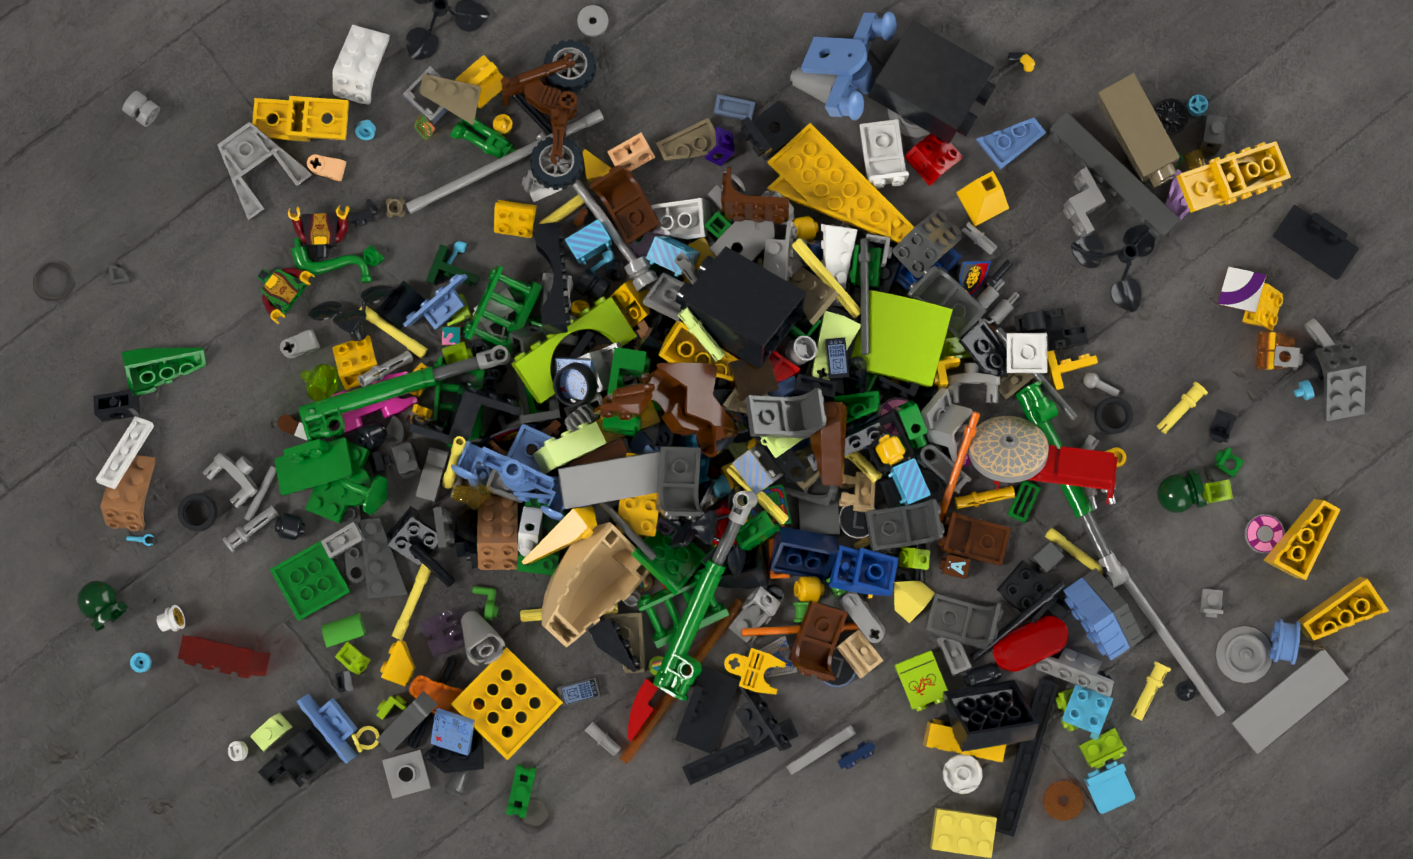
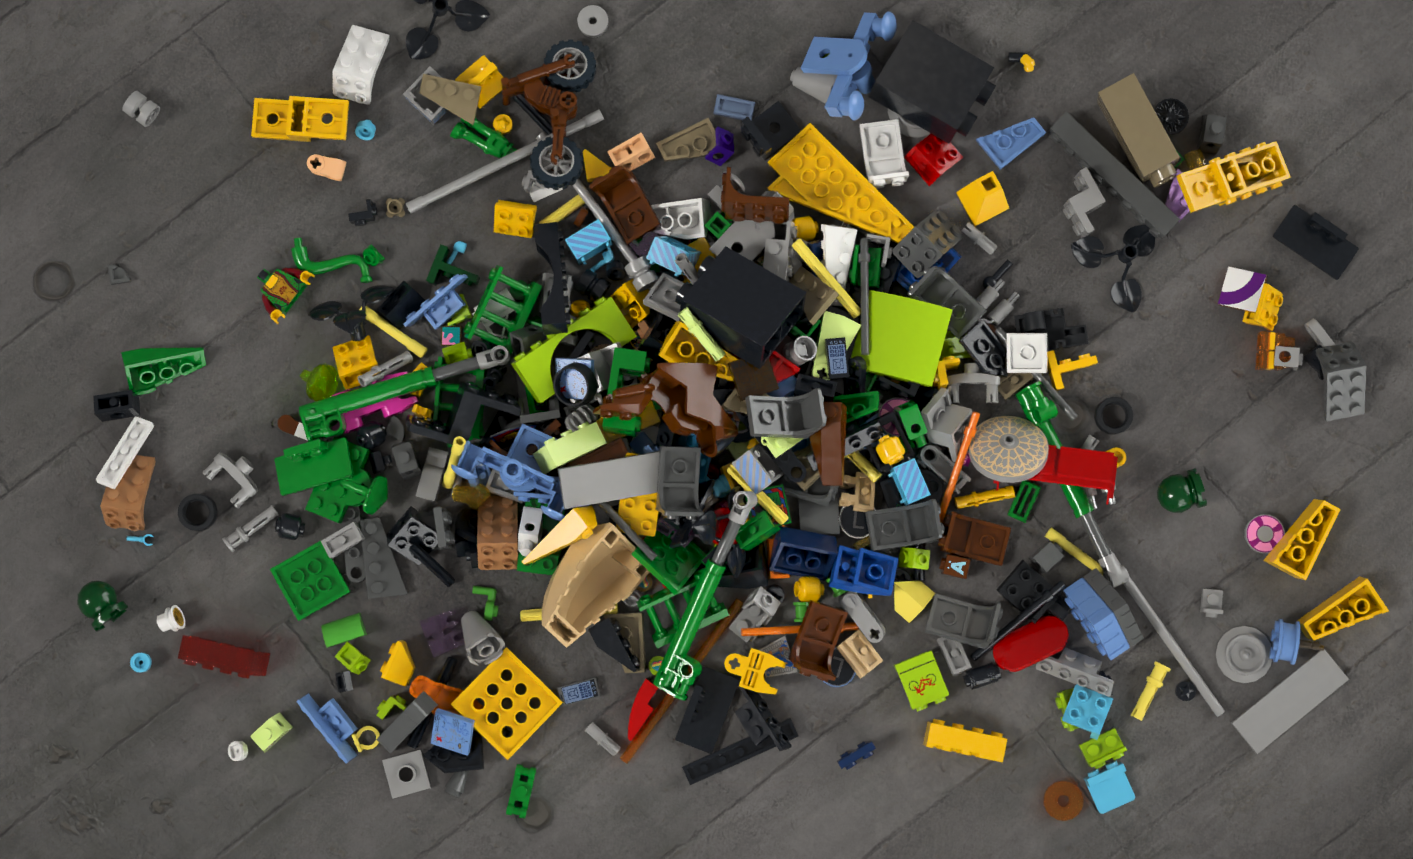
light grey wing [217,122,312,220] -> none
light grey piece [244,466,277,521] -> none
black plate [258,724,337,788] -> none
light grey piece [280,329,320,359] -> none
torso [288,205,350,259] -> none
light yellow piece [391,563,431,640] -> none
clear yellow tile [414,114,435,140] -> none
light grey beam [786,725,856,775] -> none
light yellow brick [930,808,997,858] -> none
black slope [943,680,1039,752] -> none
white tile [943,754,983,794] -> none
shield [955,260,991,296] -> none
black plate [995,678,1059,837] -> none
light grey bar [1084,373,1119,397] -> none
light yellow pin [1156,381,1208,435] -> none
medium azure wheel [1186,95,1208,117] -> none
lime bracket [1201,479,1233,503] -> none
black bracket [1209,409,1237,443] -> none
green bracket [1213,447,1244,477] -> none
medium azure tile [1294,379,1314,400] -> none

